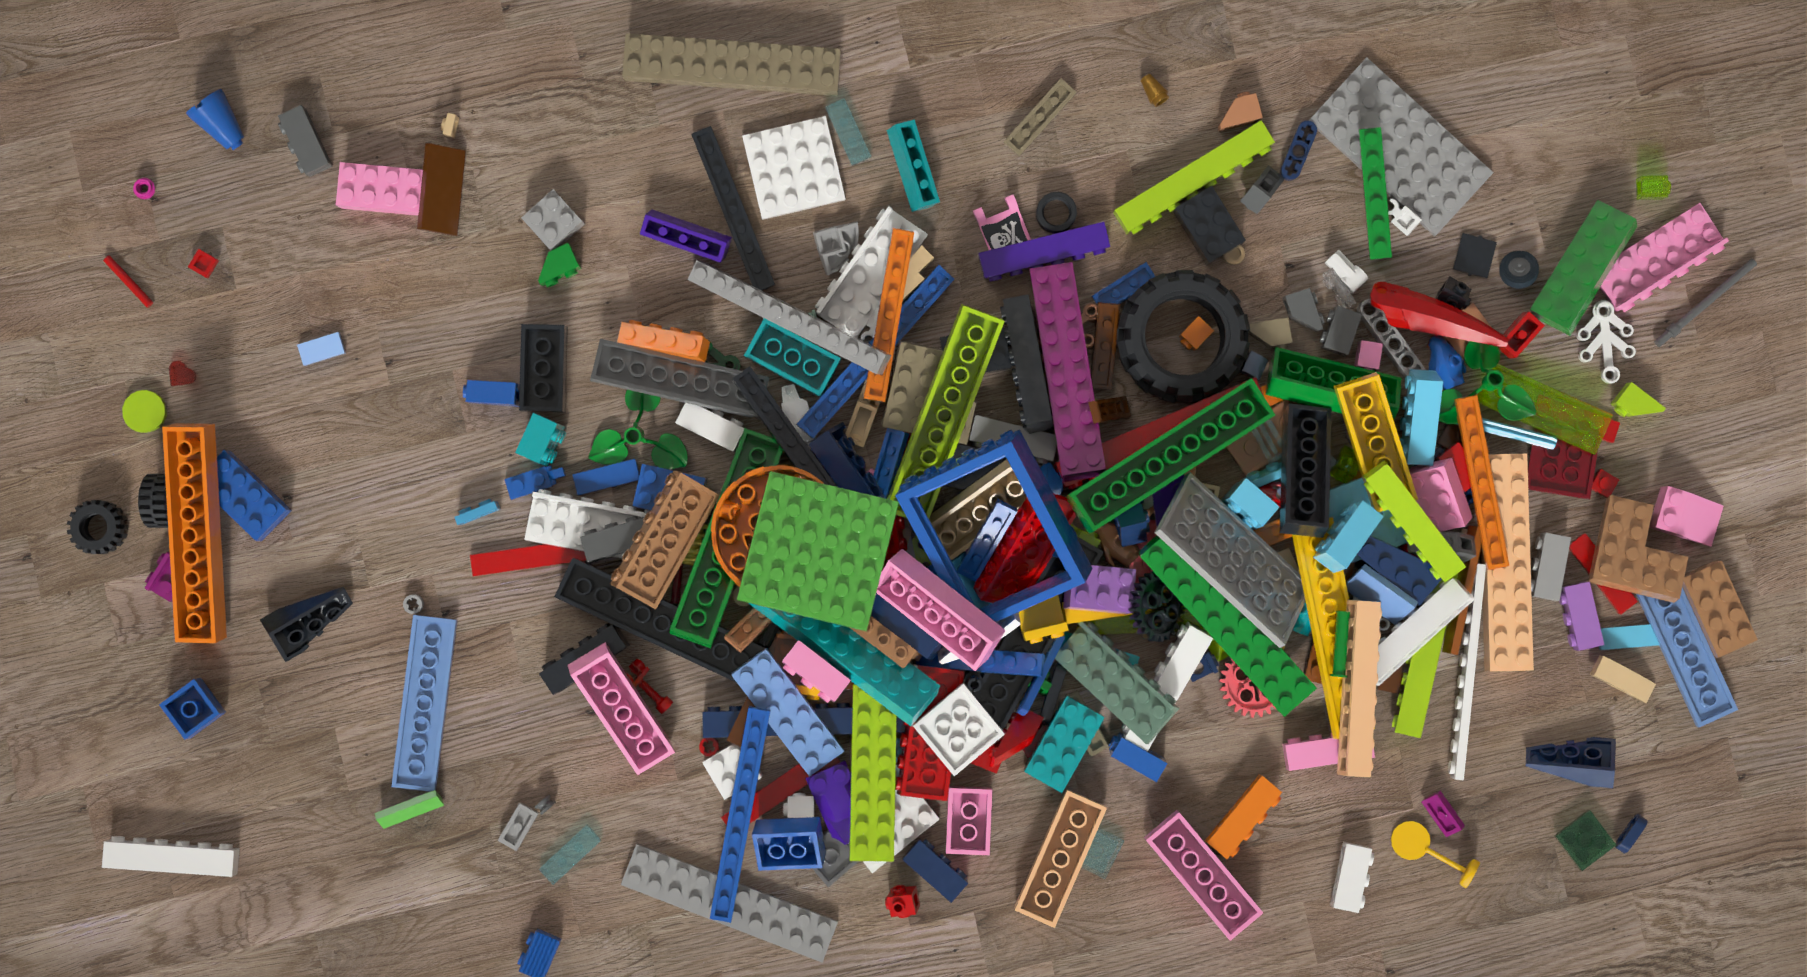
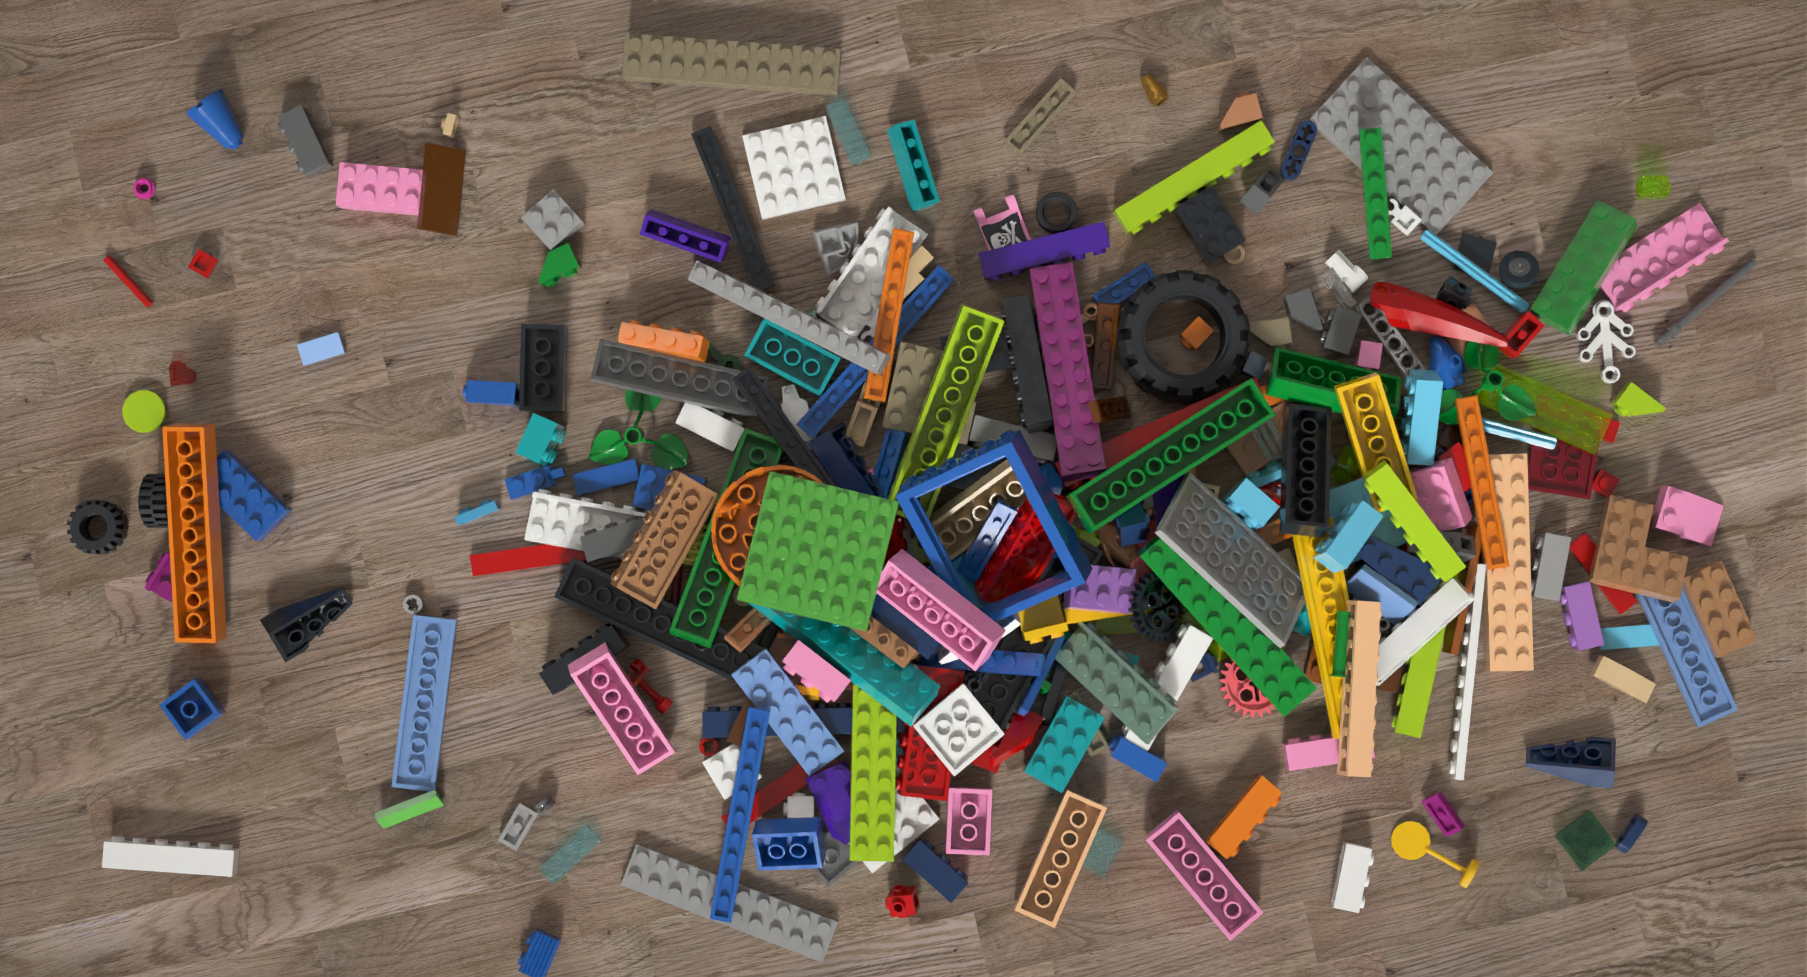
none -> medium azure axle [1421,229,1529,313]

